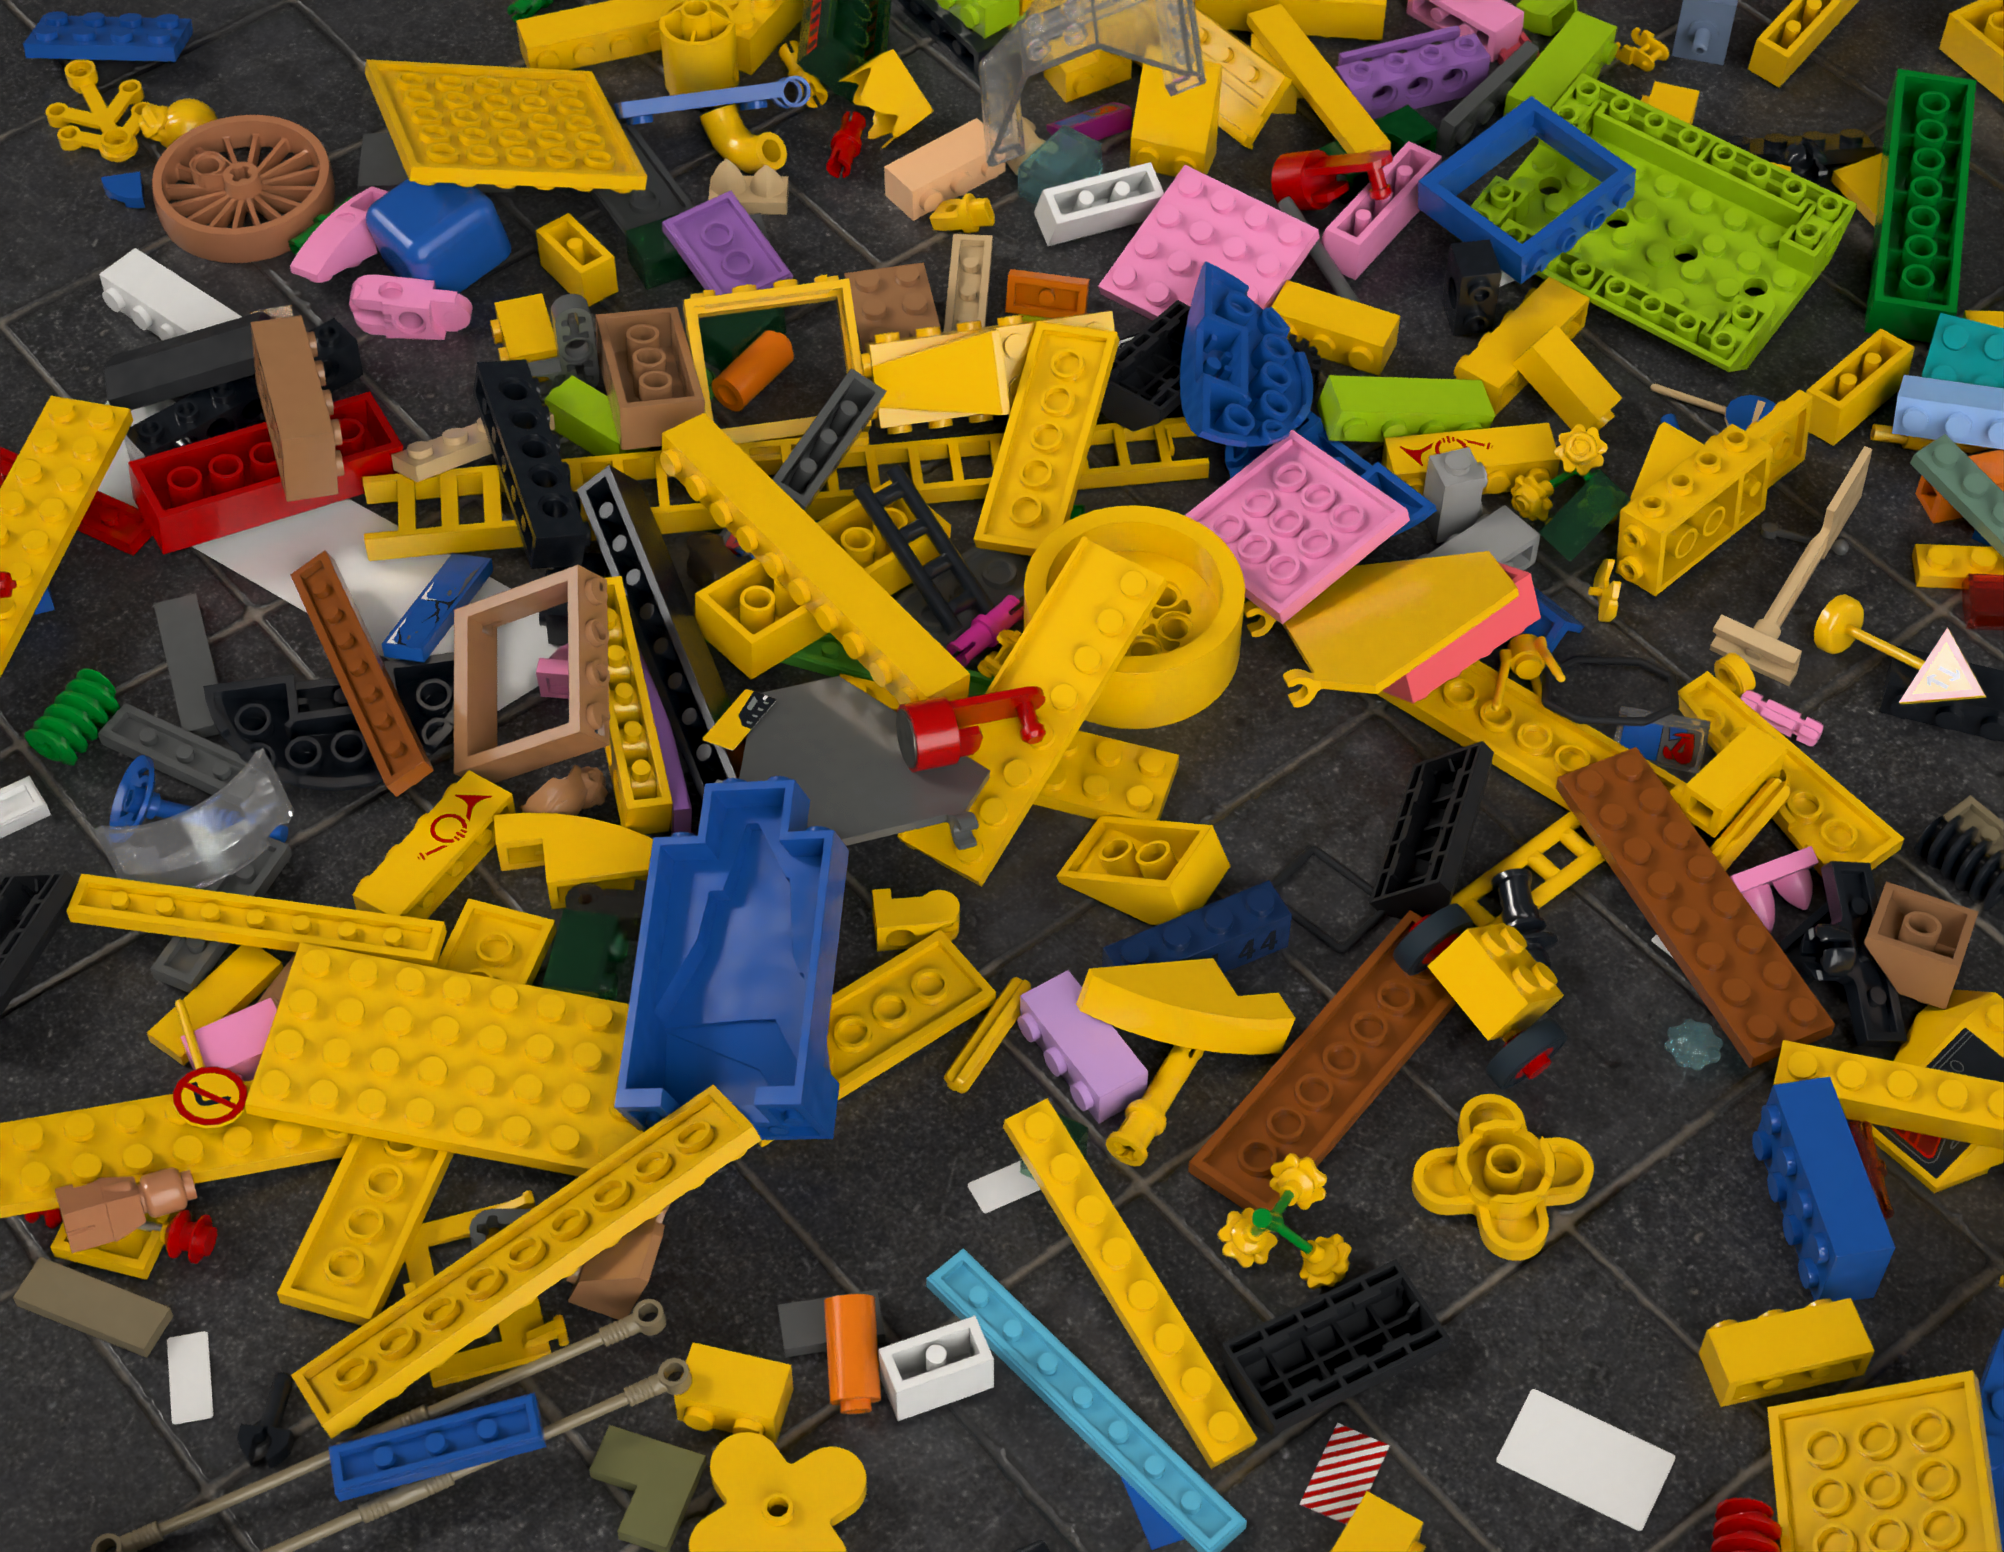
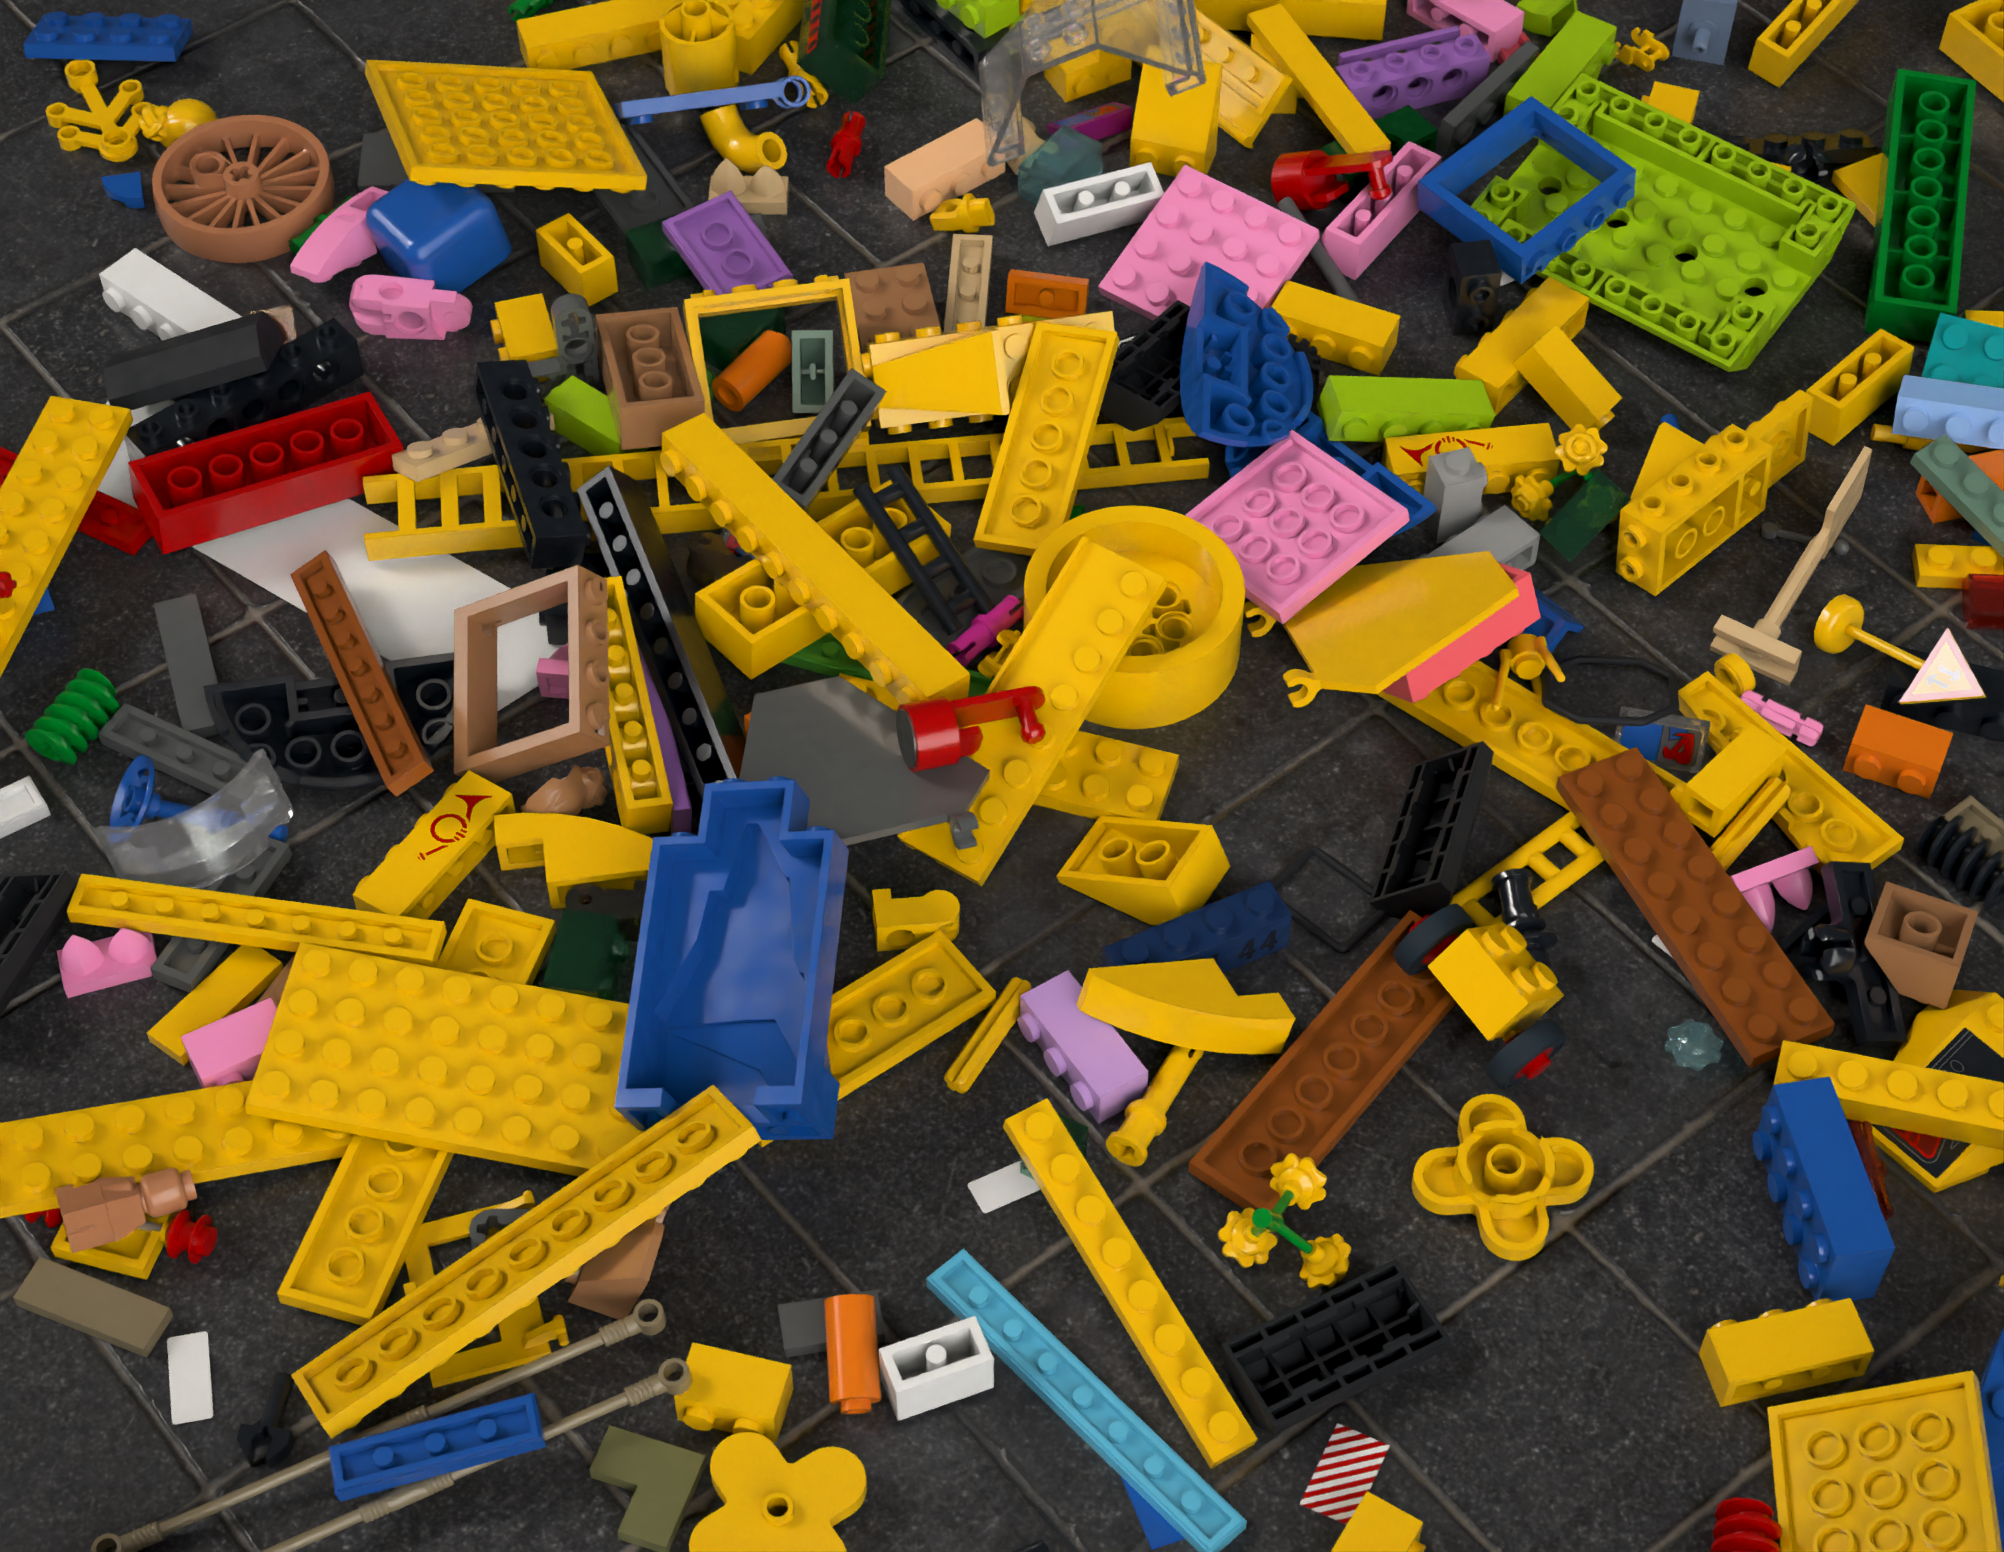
piece [173,999,247,1129] -> none
medium nougat brick [250,315,344,502] -> none
blue tile [382,553,493,663] -> none
yellow sticker [703,689,776,750] -> none
yellow piece [838,49,934,149] -> none
white sticker [1496,1389,1675,1531] -> none
yellow piece [1588,559,1621,622] -> none
piece [1650,384,1776,431] -> none
none -> bright pink tile [57,928,158,998]
none -> sand green slope [792,330,835,413]
none -> orange brick [1842,704,1954,799]

